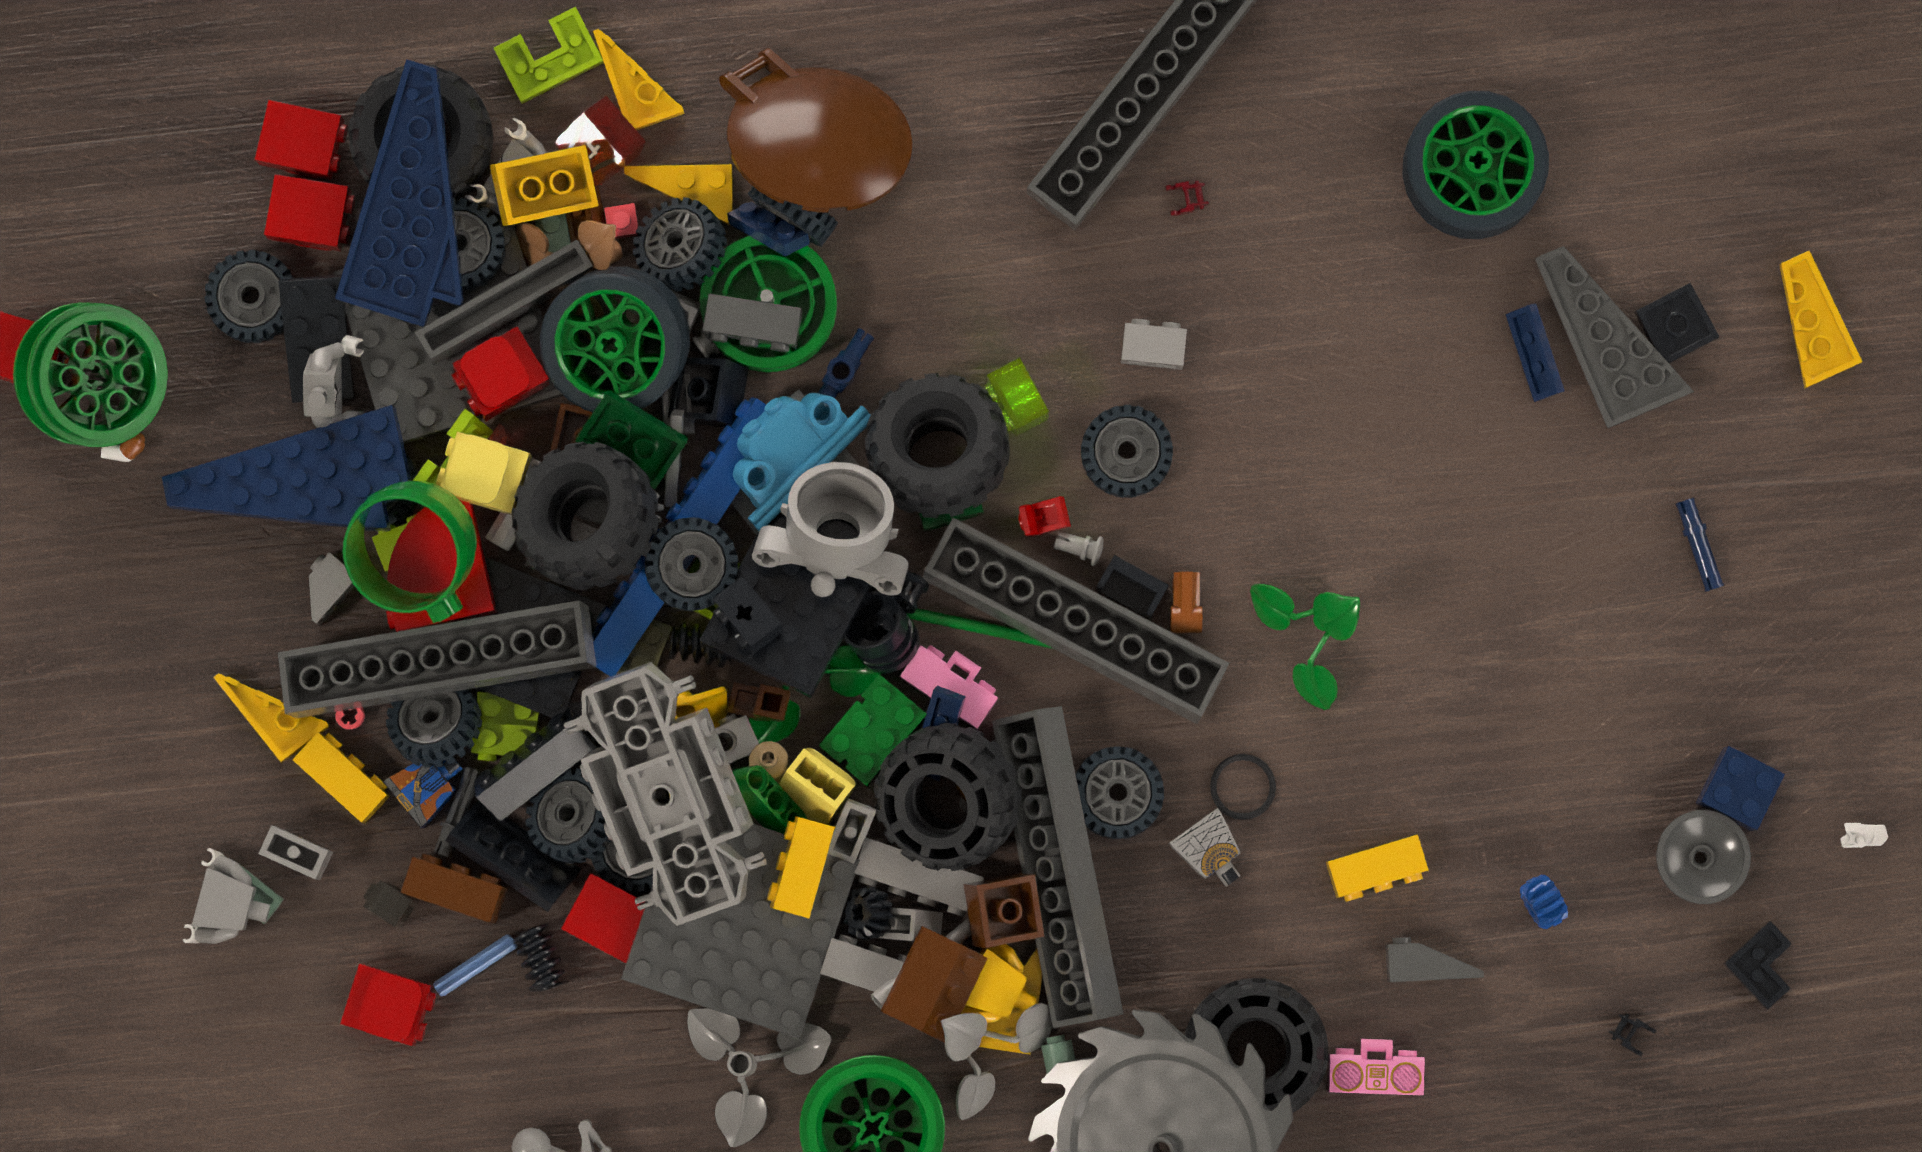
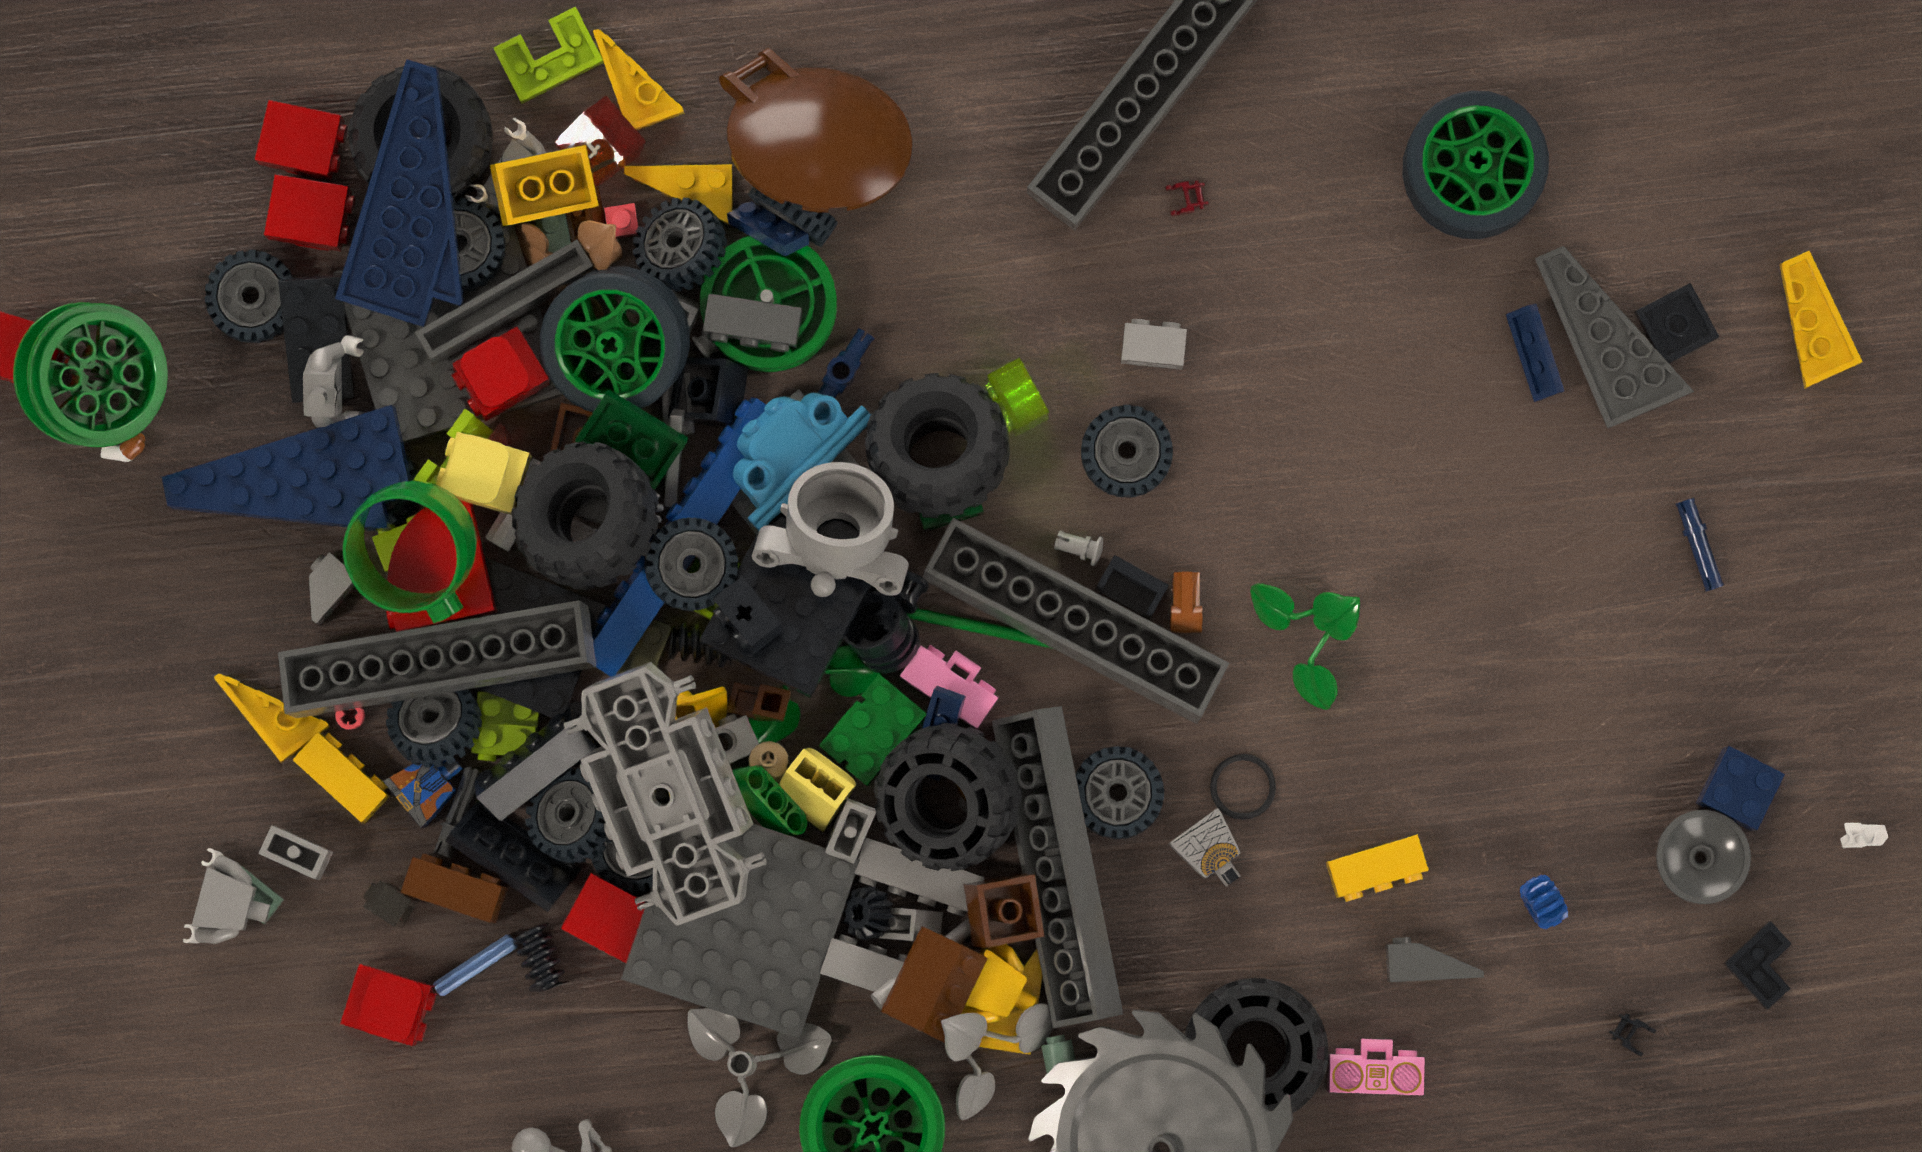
yellow brick [767,816,835,918] -> none
red bracket [1018,496,1071,536] -> none

